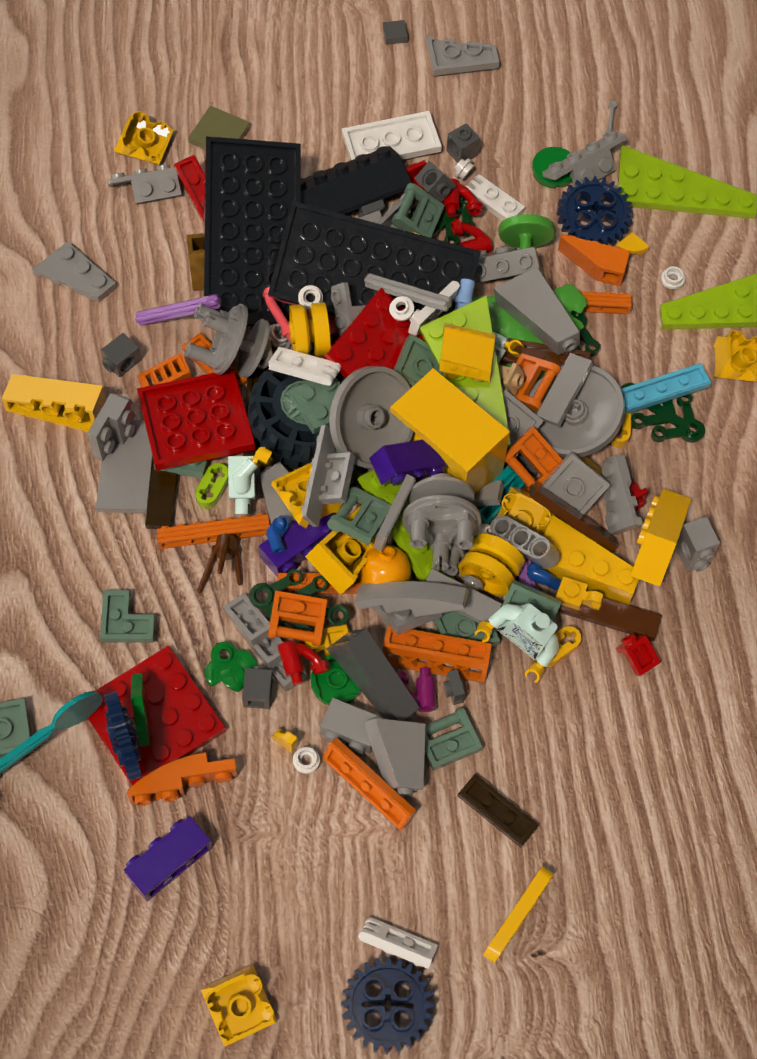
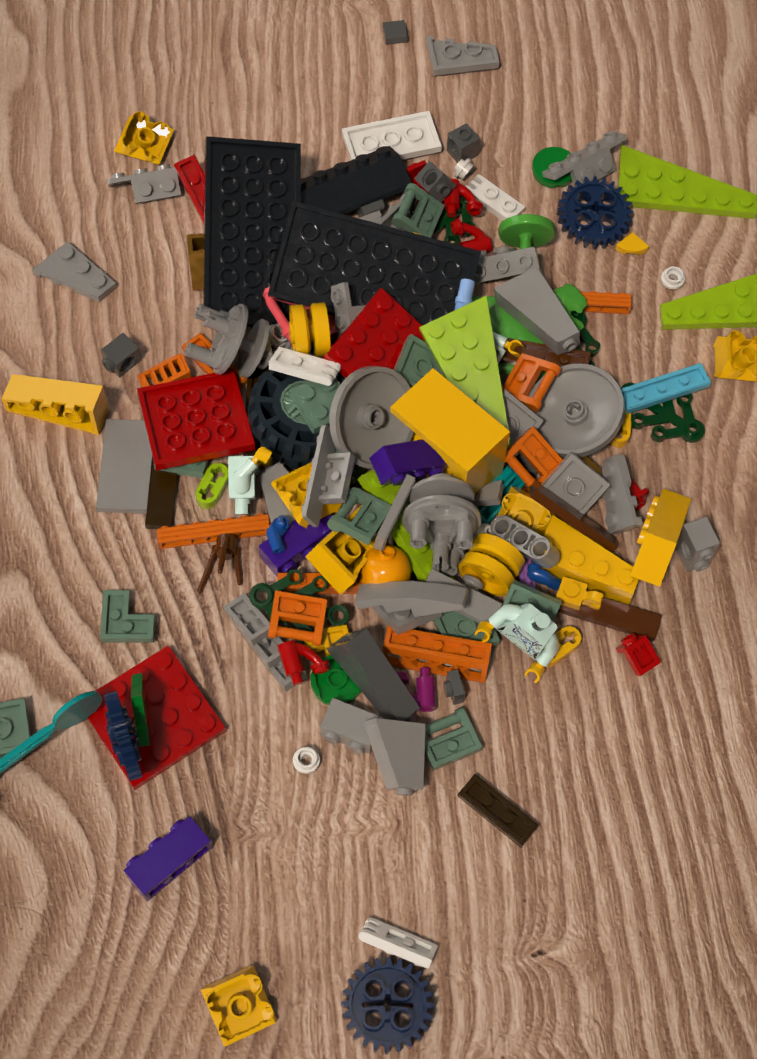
light grey plate [87,393,135,461] -> none
orange slope [127,752,238,806] -> none
medium lavender axle [135,294,222,325] -> none
olive tile [188,106,250,150] -> none
green plate [205,642,257,692] -> none
dark grey brick [242,666,273,709] -> none
yellow tile [271,729,298,753] -> none
white plate [298,285,323,310] -> none
orange tile [322,738,416,831] -> none
light grey axle [364,273,452,311] -> none
white plate [389,296,415,321] -> none
white hinge [408,281,460,337] -> none
yellow slope [439,323,496,382] -> none
yellow beam [483,866,554,964] -> none
tan bracket [498,363,525,397] -> none
light grey tile [536,353,594,427] -> none
orange slope [558,234,630,287] -> none
light grey hinge [605,100,618,133] -> none

